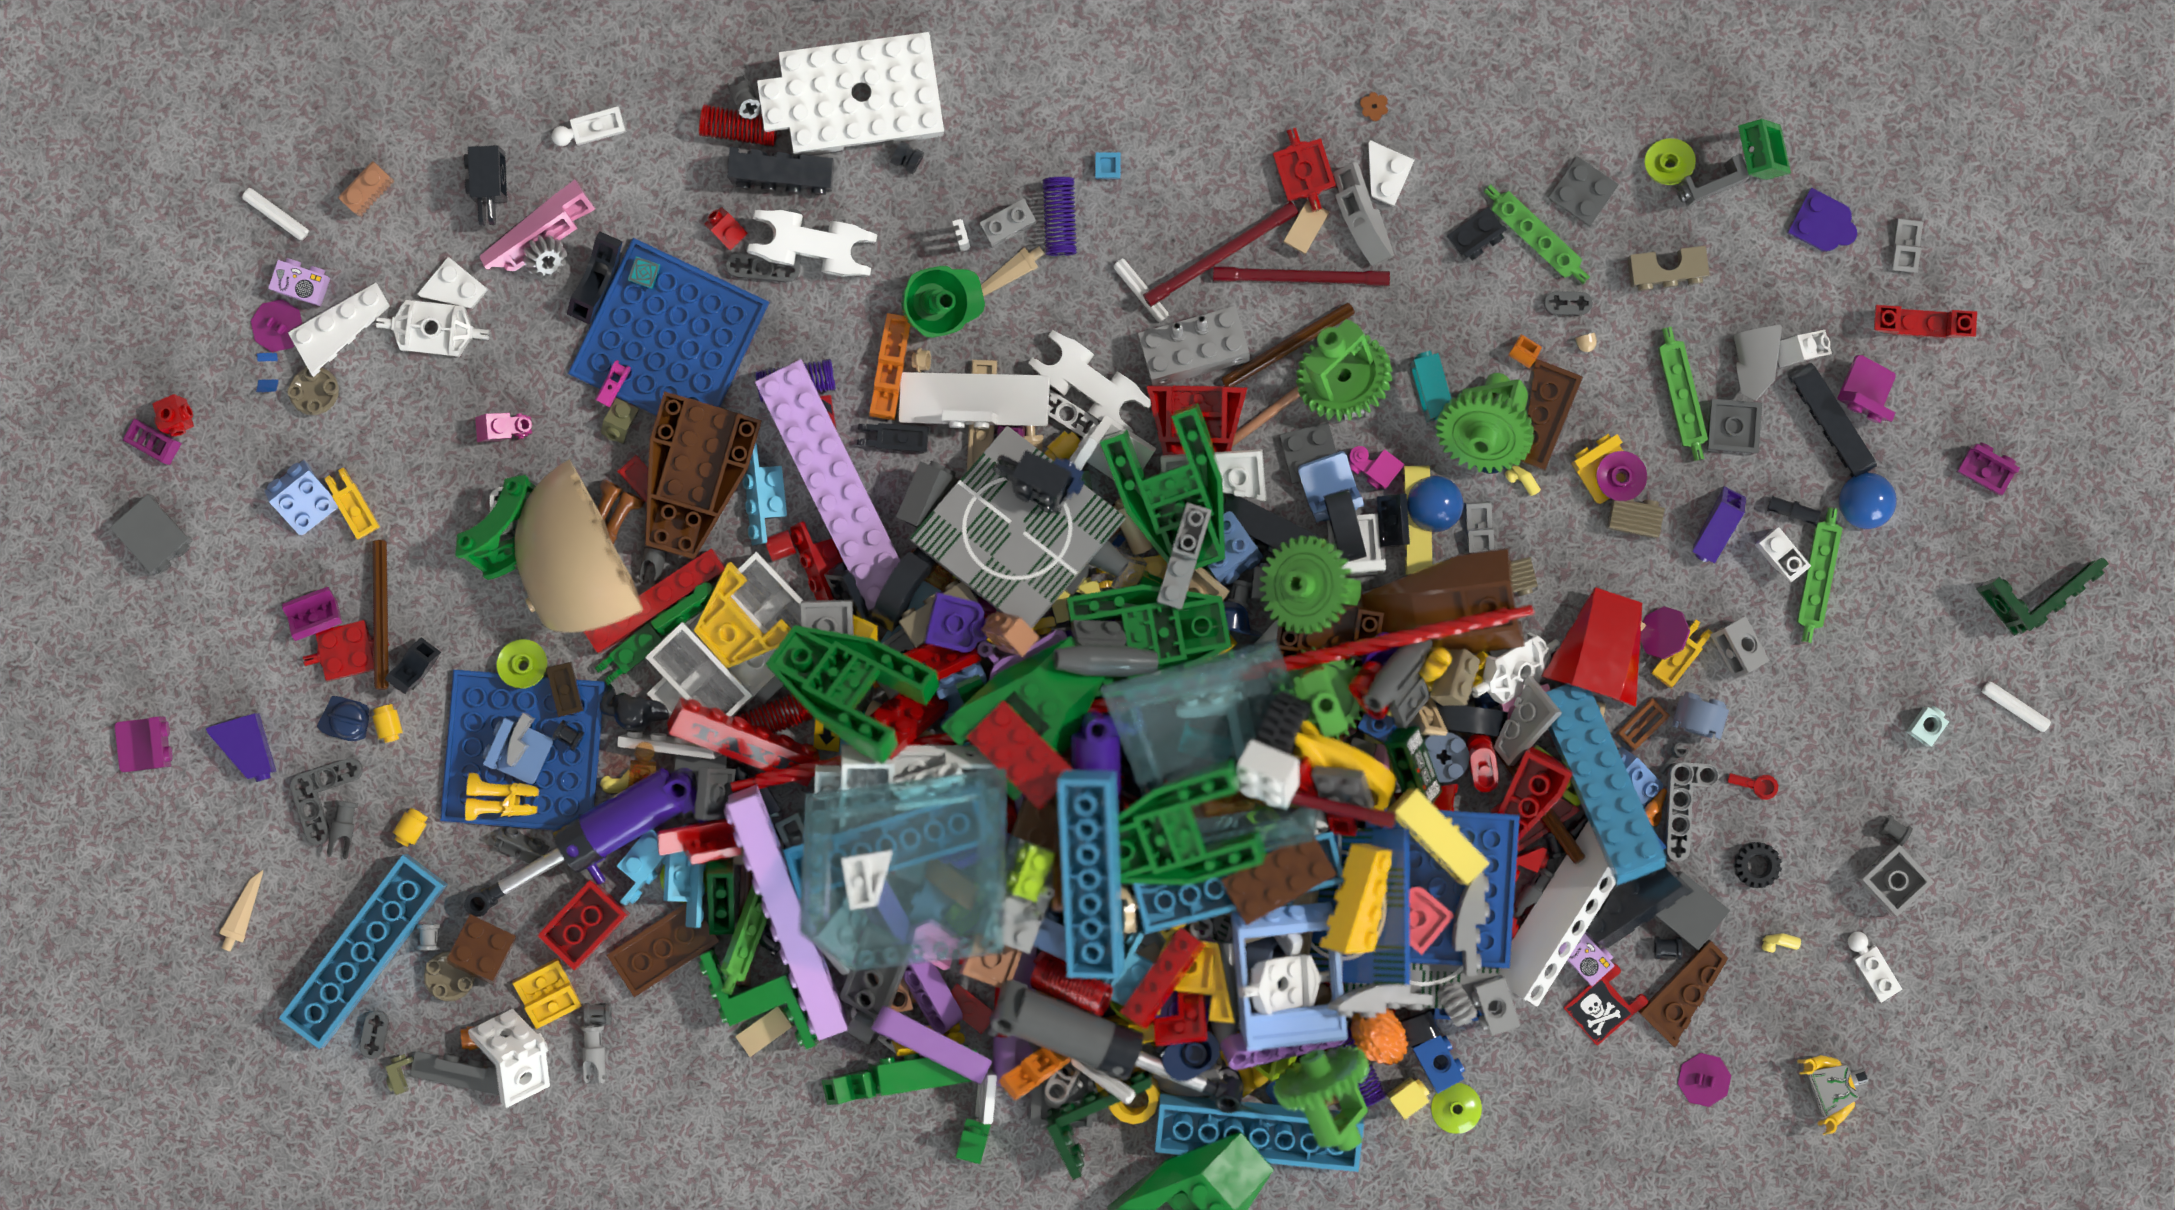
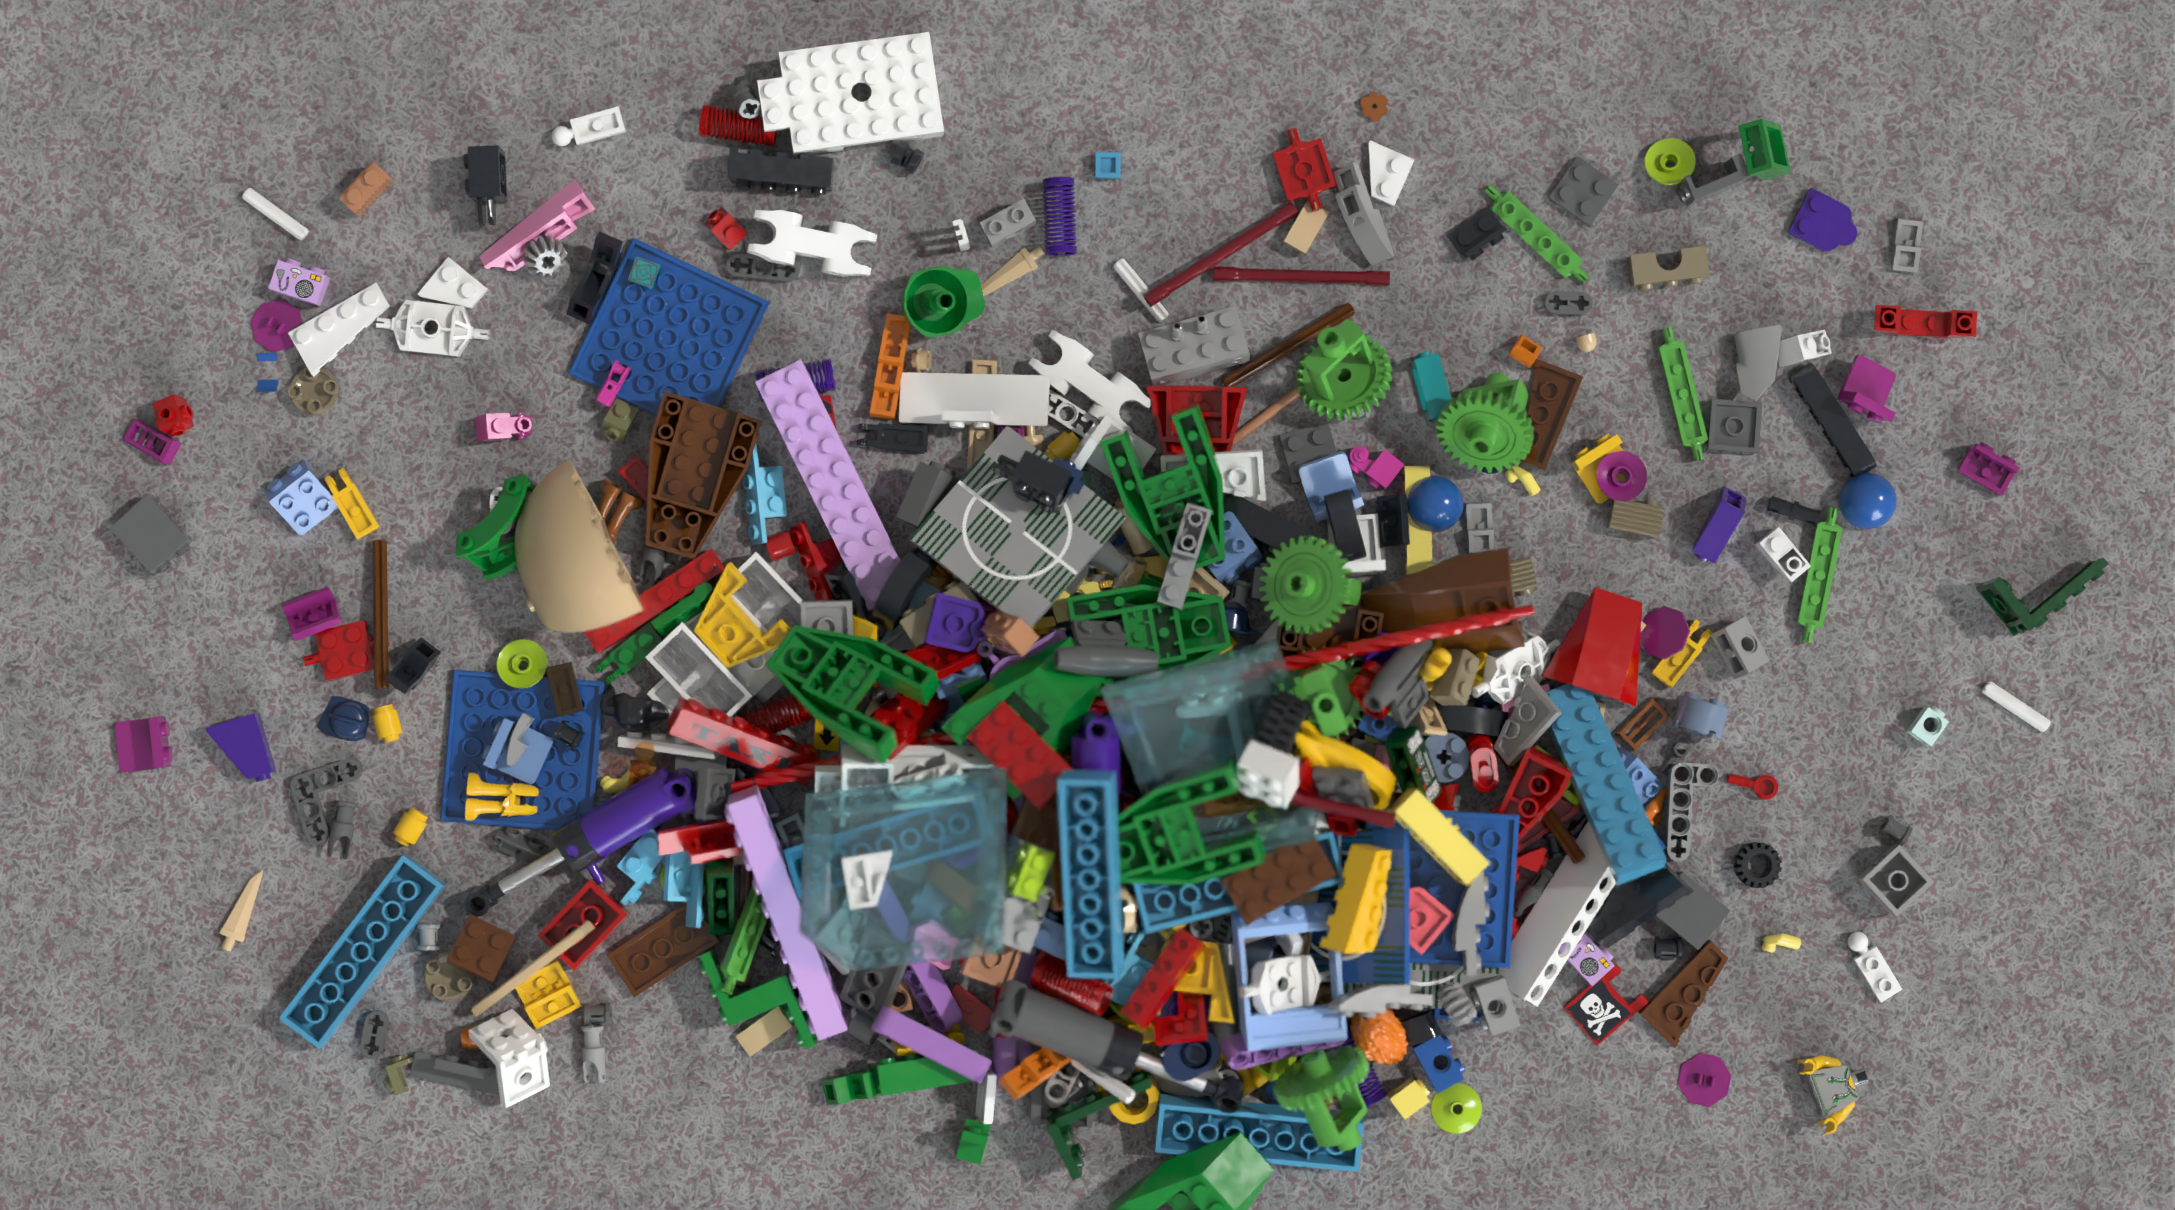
none -> tan tile [471,921,595,1017]

